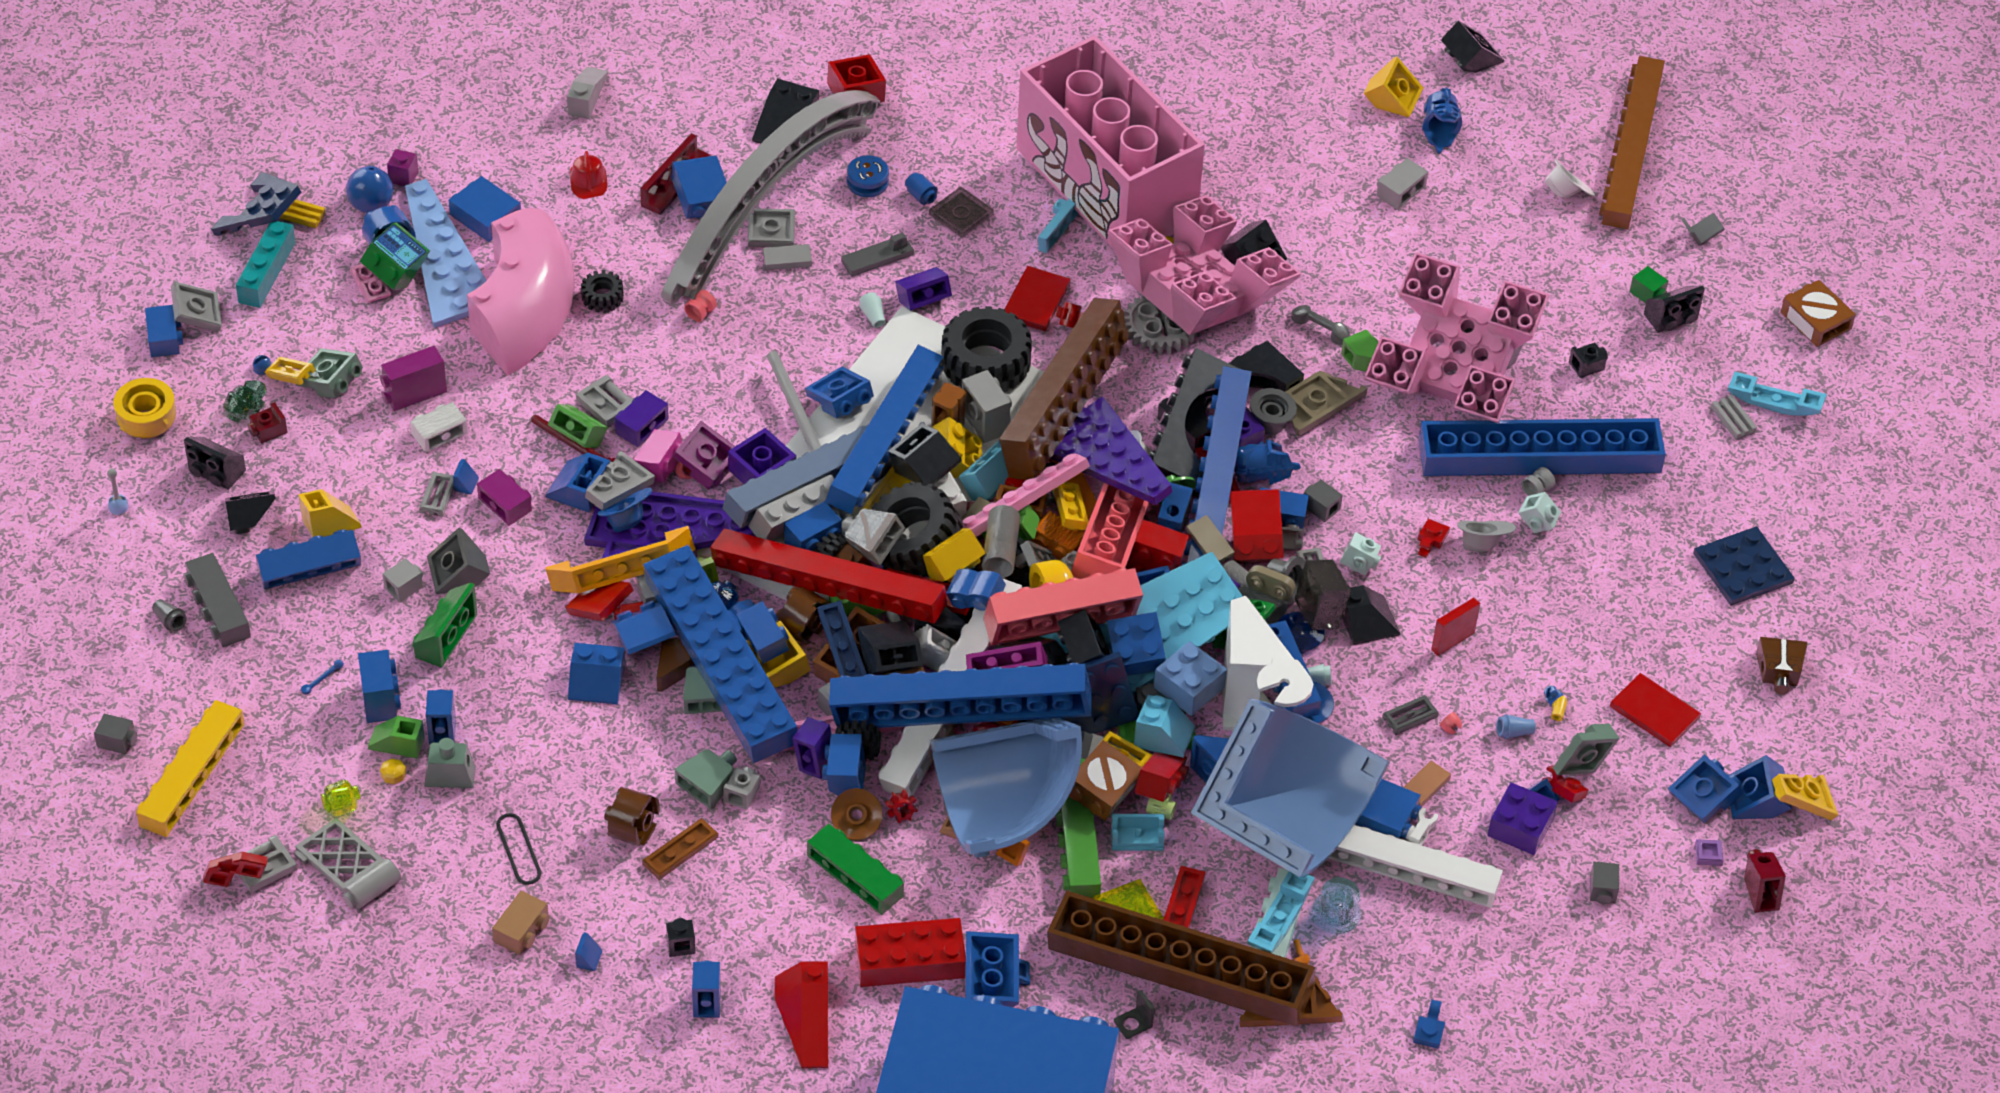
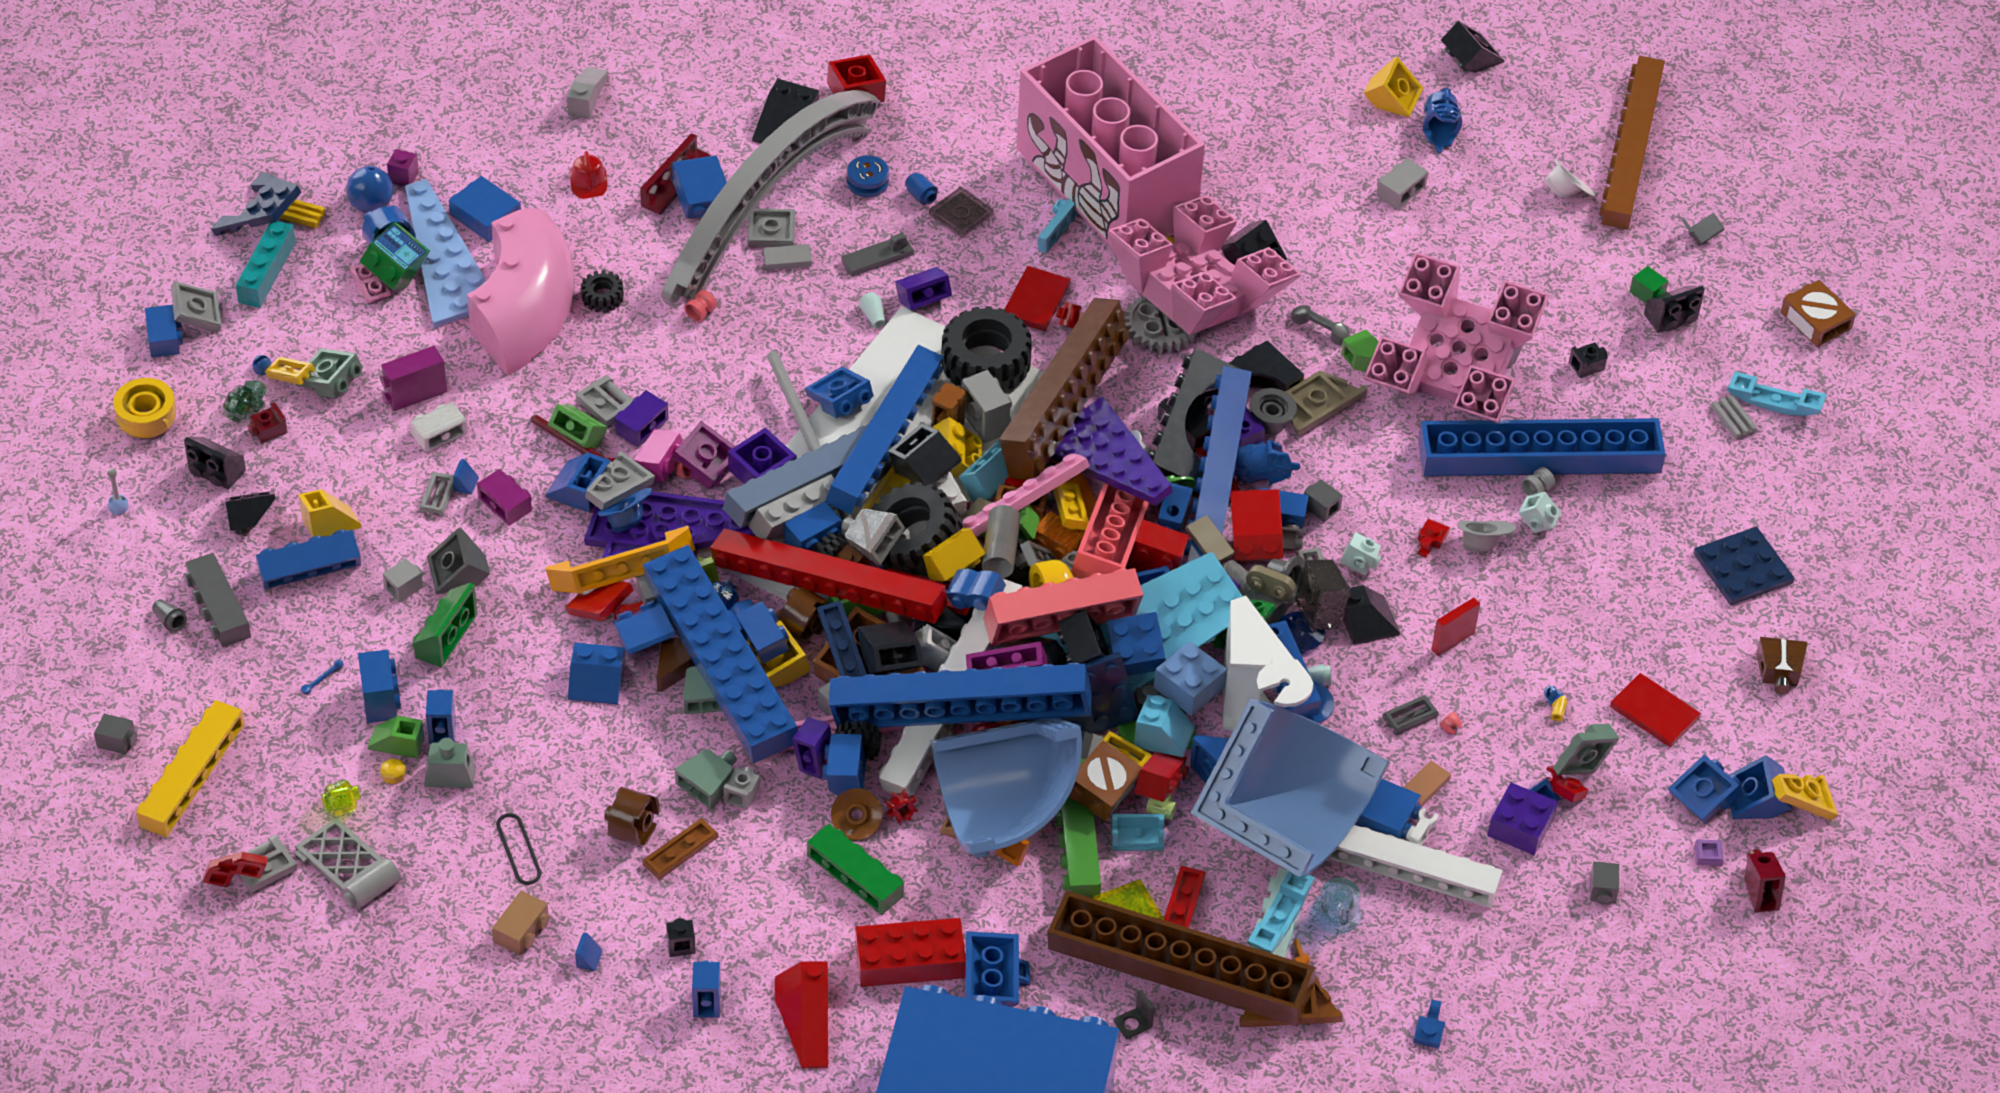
medium blue cone [1496,714,1536,739] -> none

